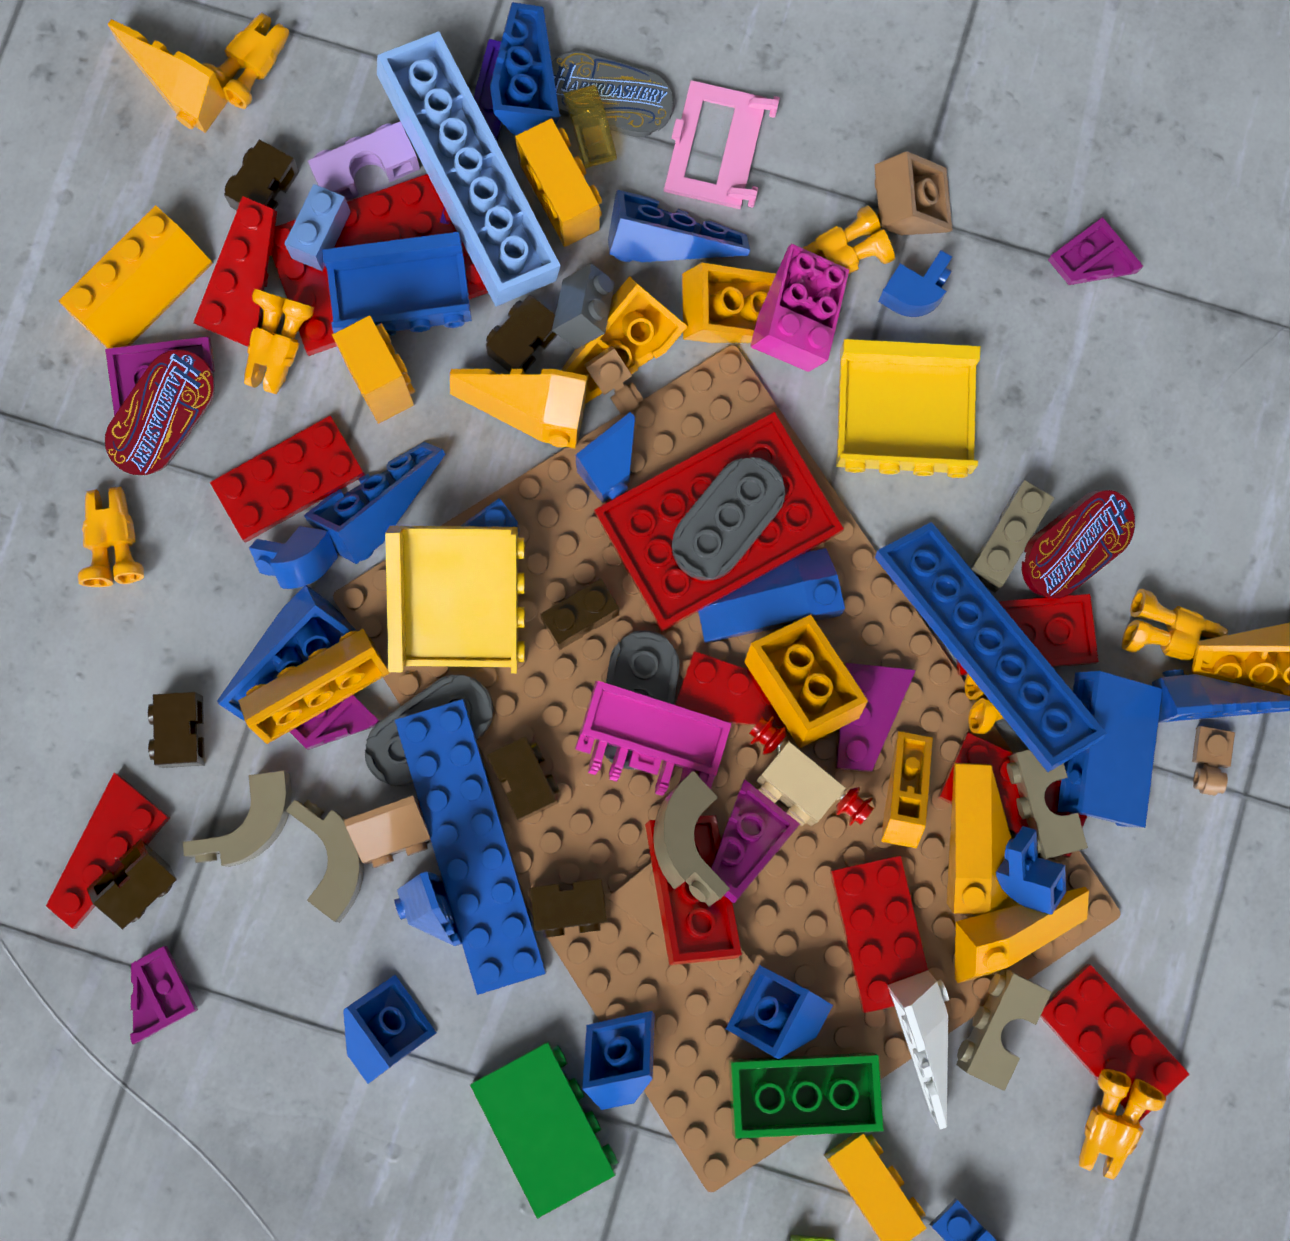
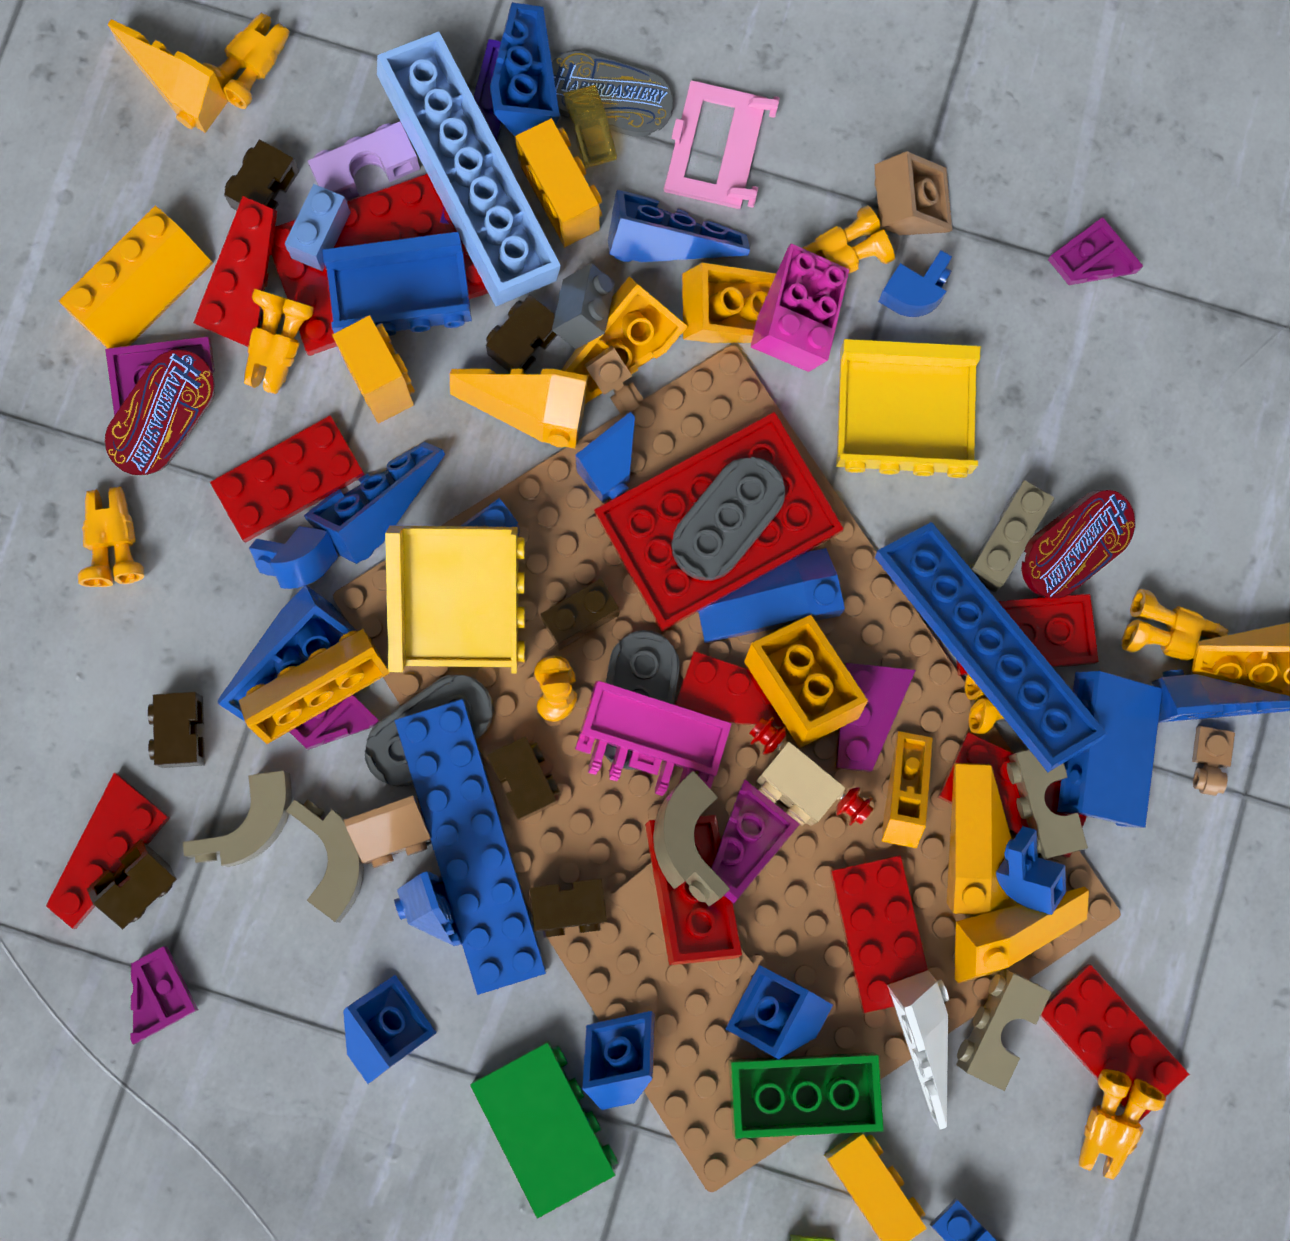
none -> light orange piece [534,655,577,722]

